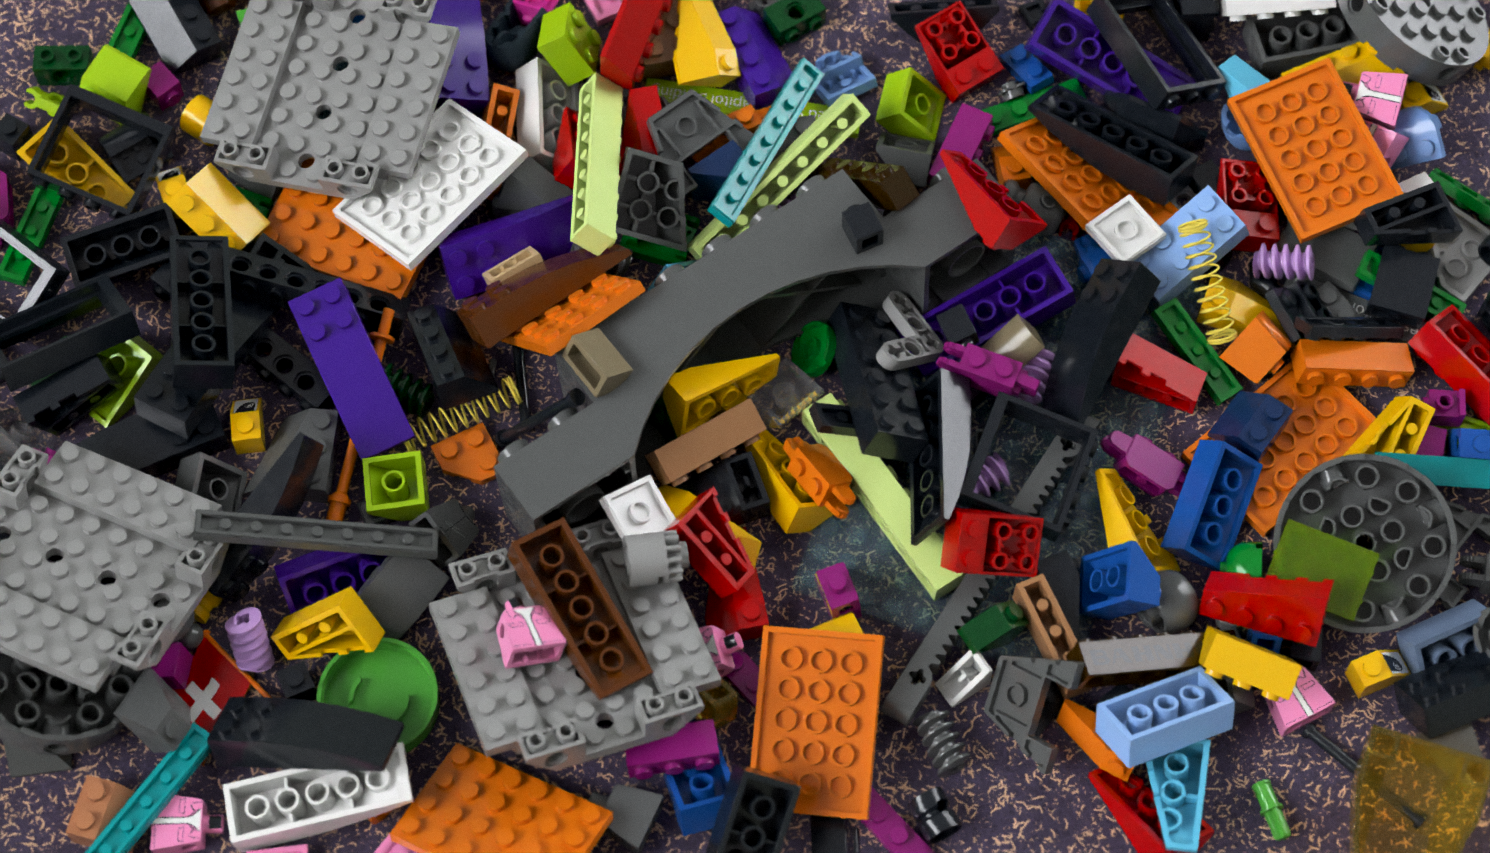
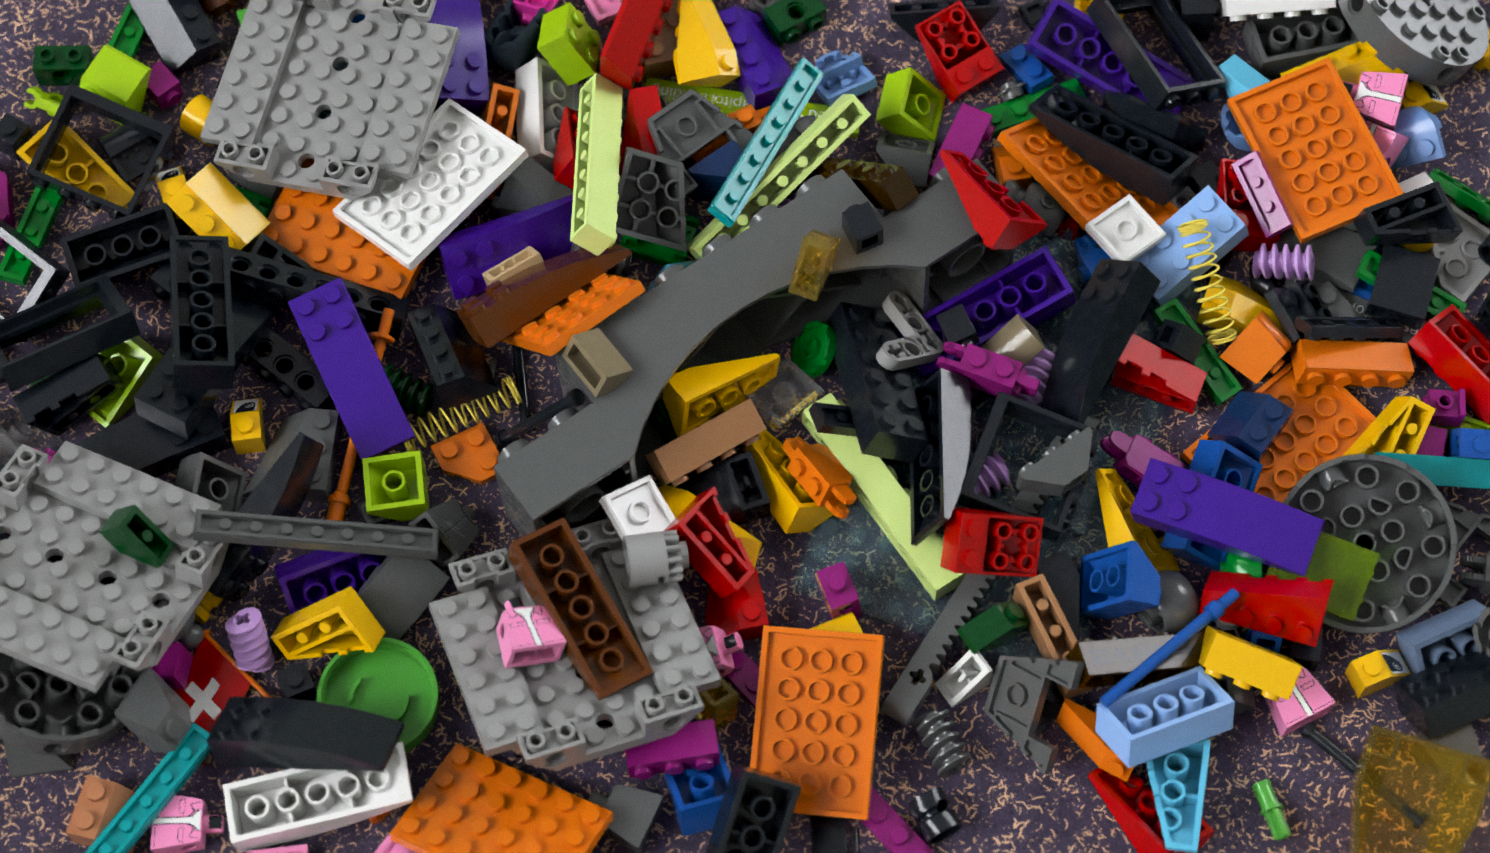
none -> dark green slope [99,504,176,568]
none -> clear yellow slope [788,229,840,301]
none -> dark grey slope [1015,427,1093,496]
none -> blue bar [1099,588,1240,708]
none -> dark purple slope [1130,458,1324,577]
none -> black brick [1153,319,1206,364]
none -> plate [1232,150,1294,239]

